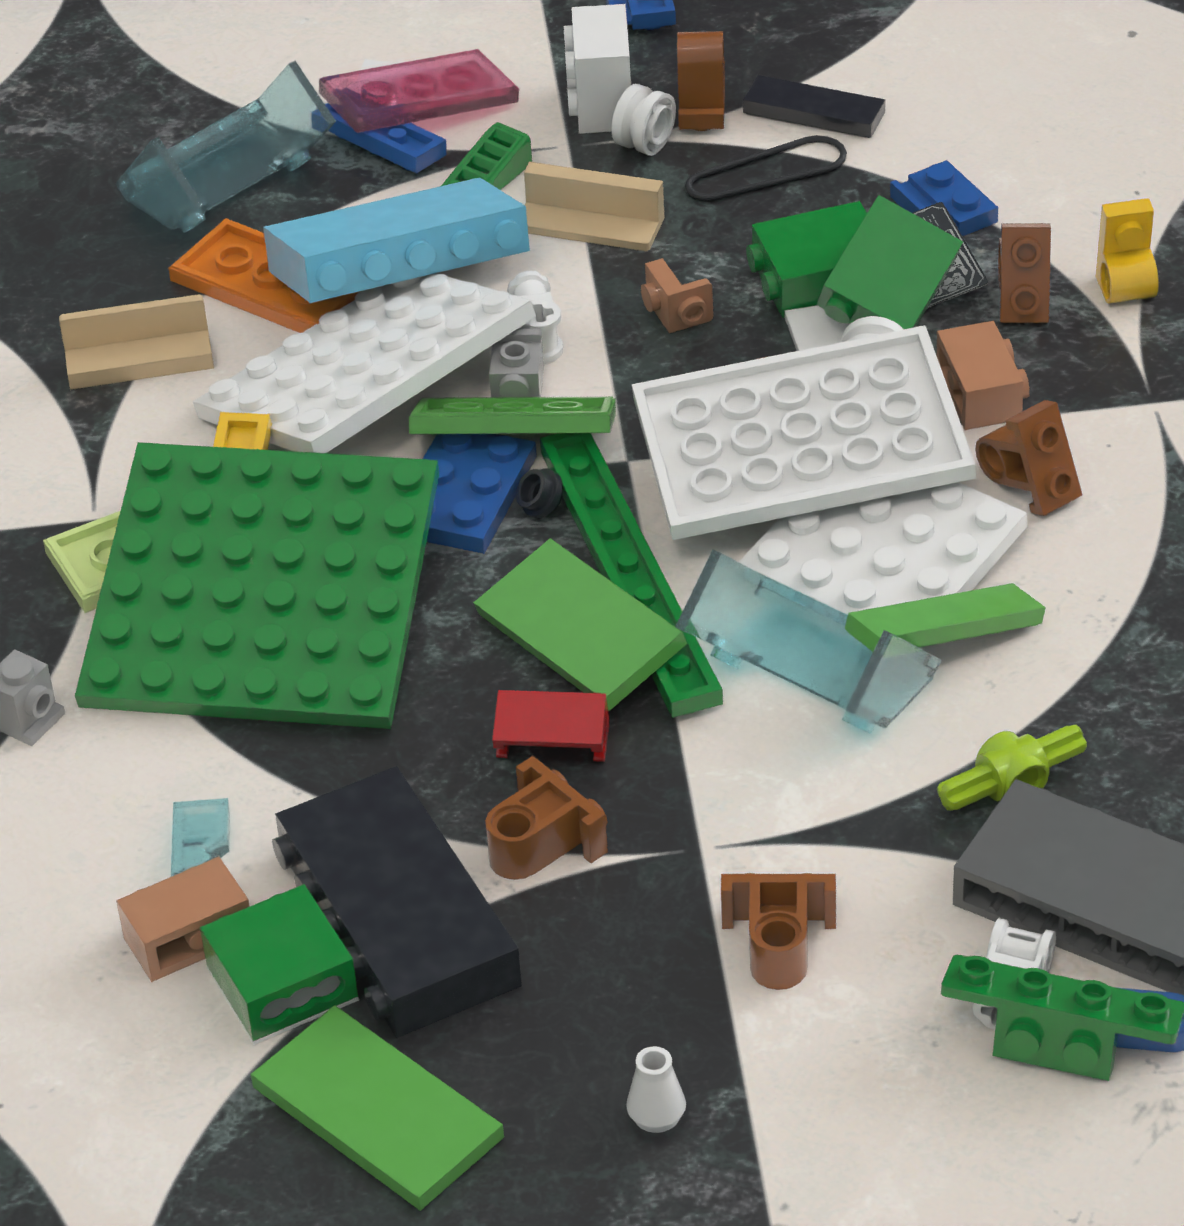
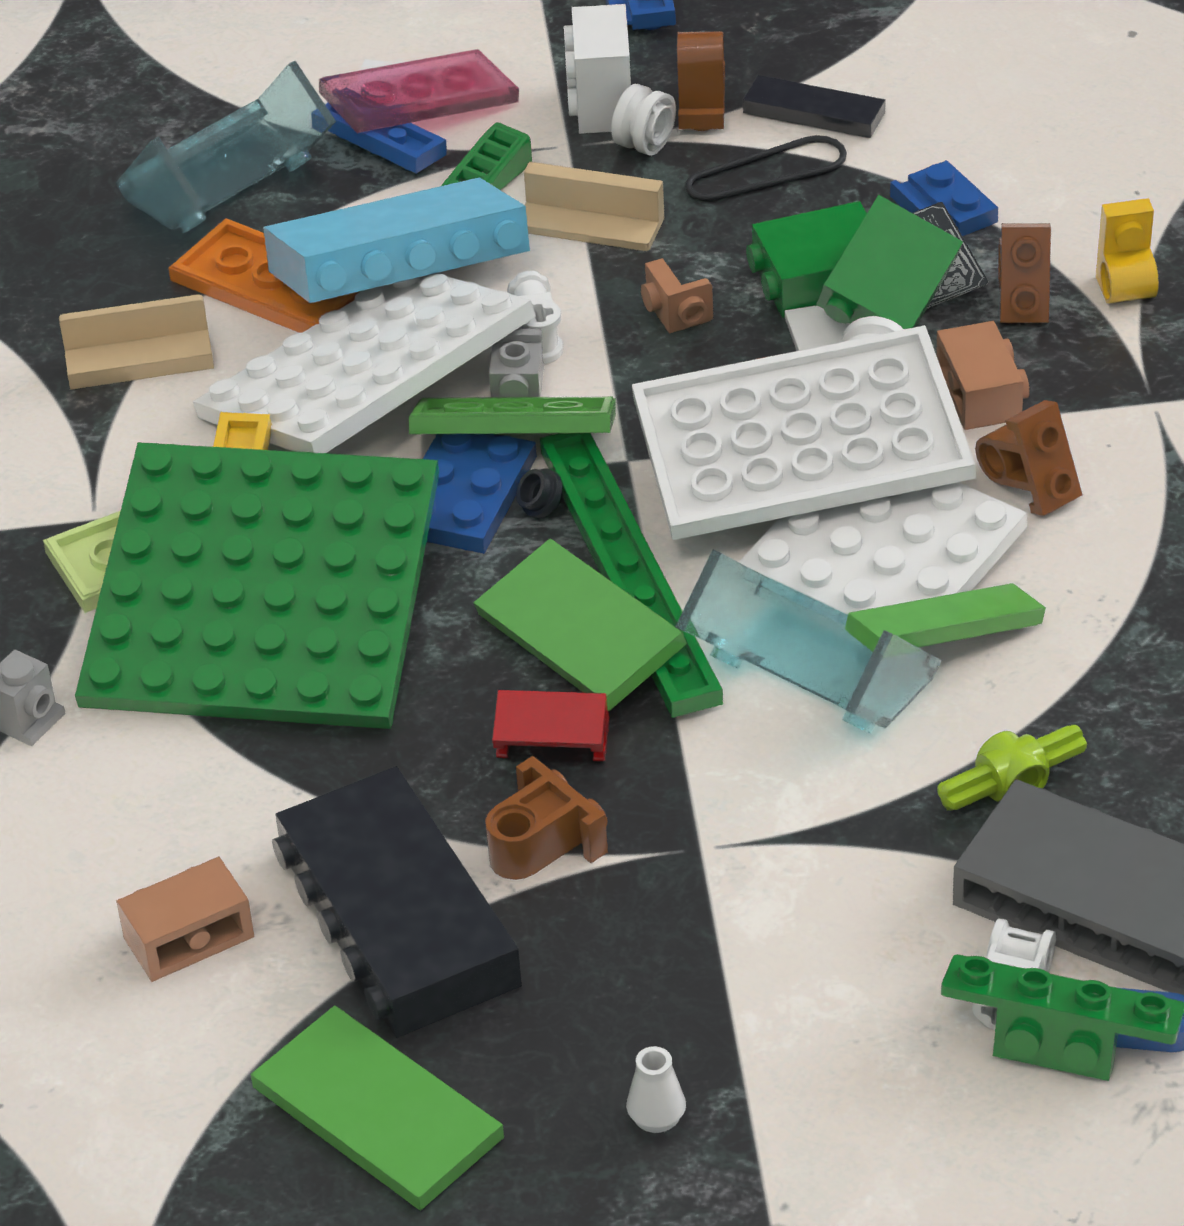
clear light blue tile [171,798,230,877] -> none
green piece [200,884,359,1045] -> none
dark orange pin [721,873,836,990] -> none

